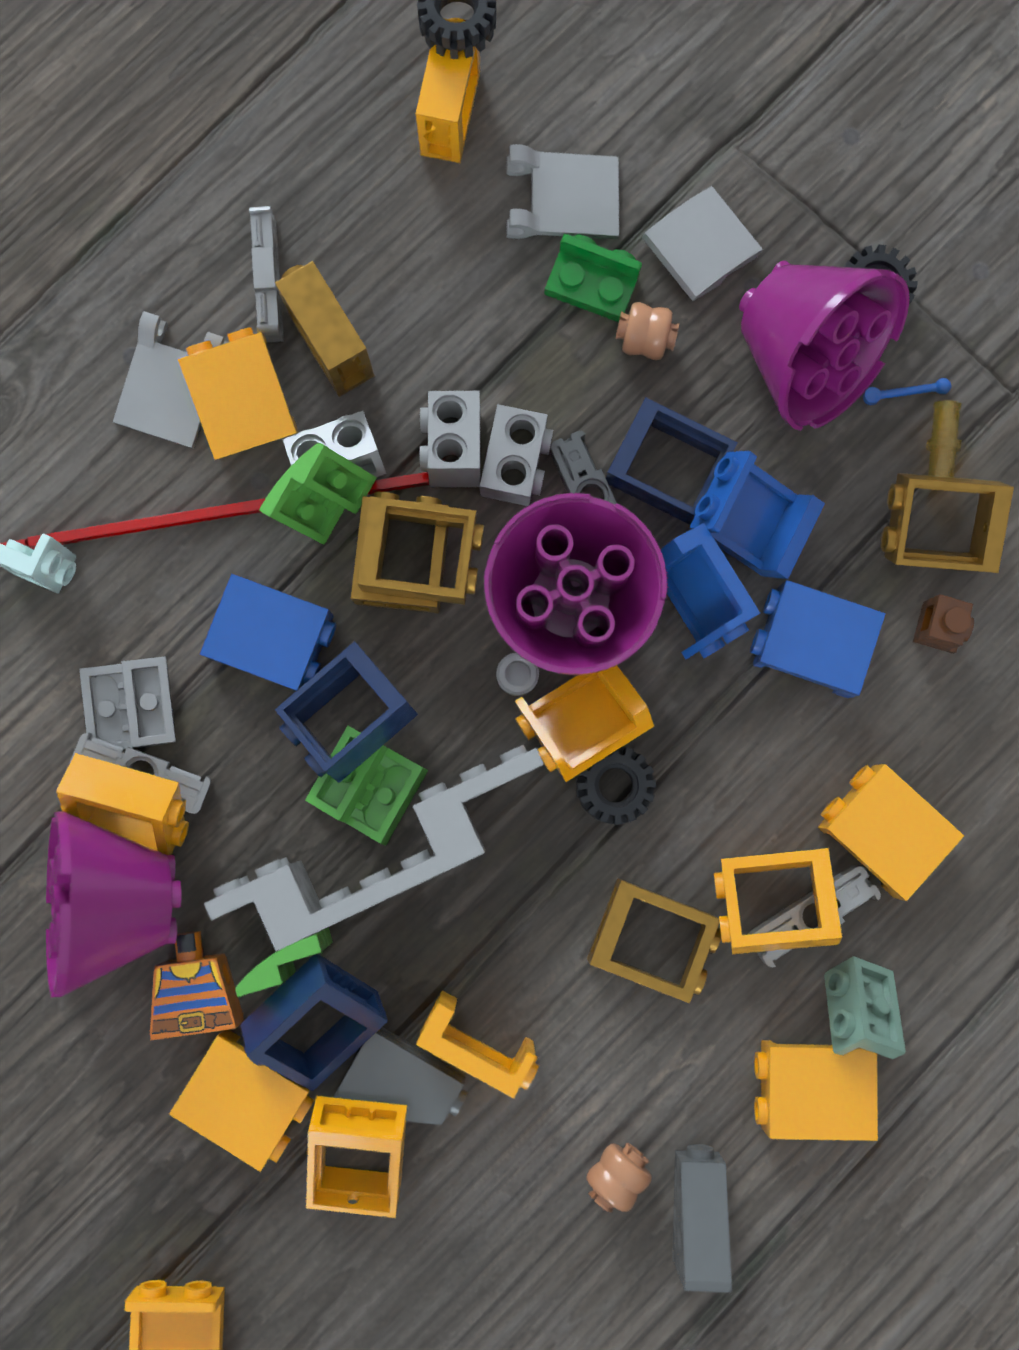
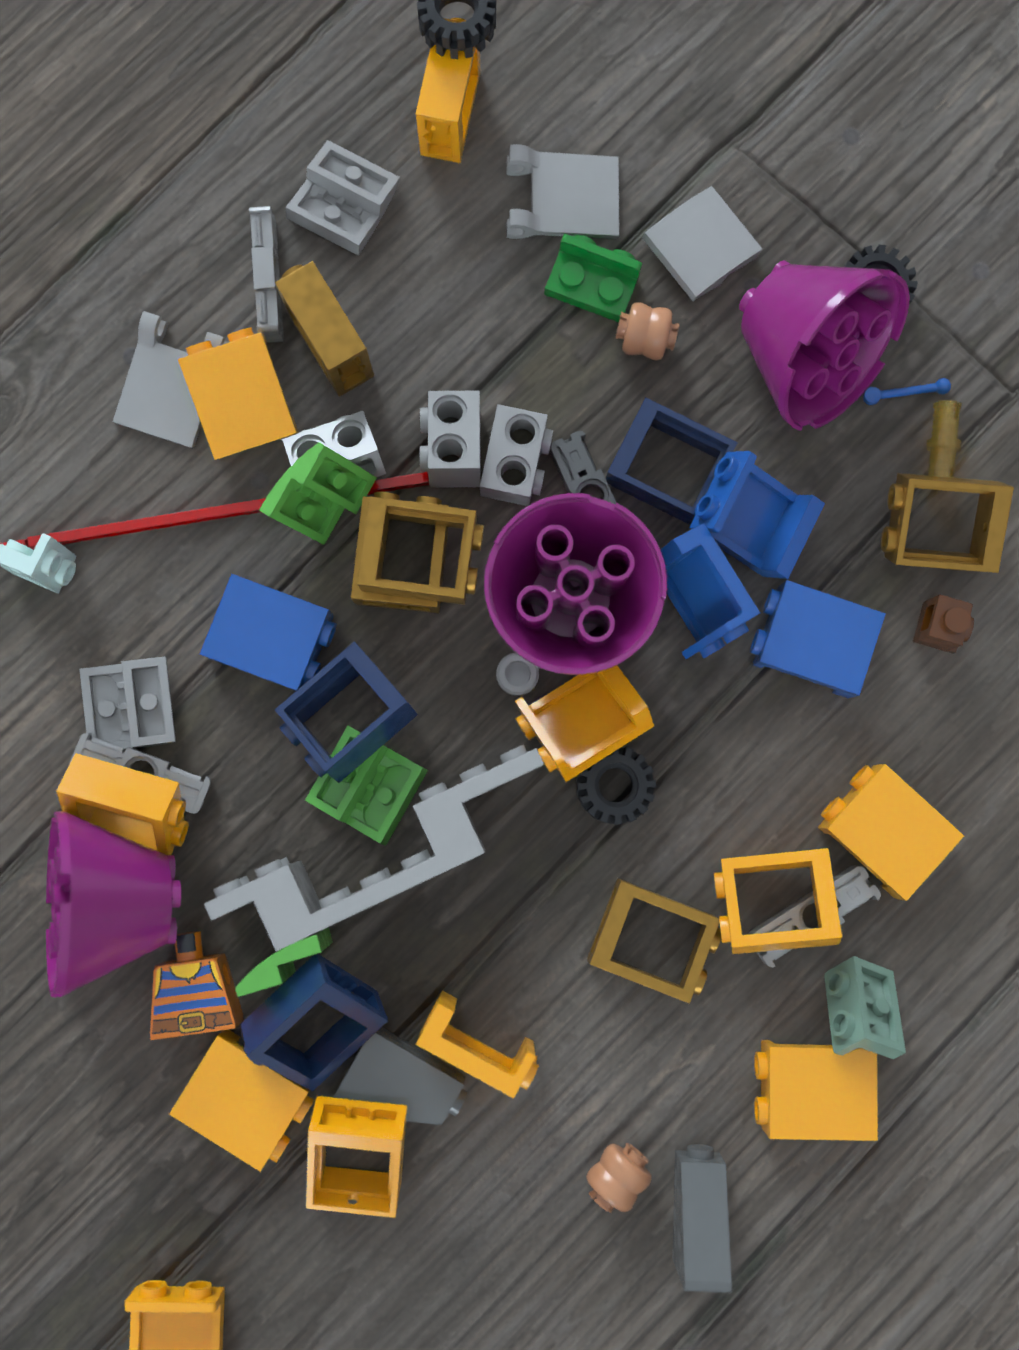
none -> light grey slope [286,140,400,256]

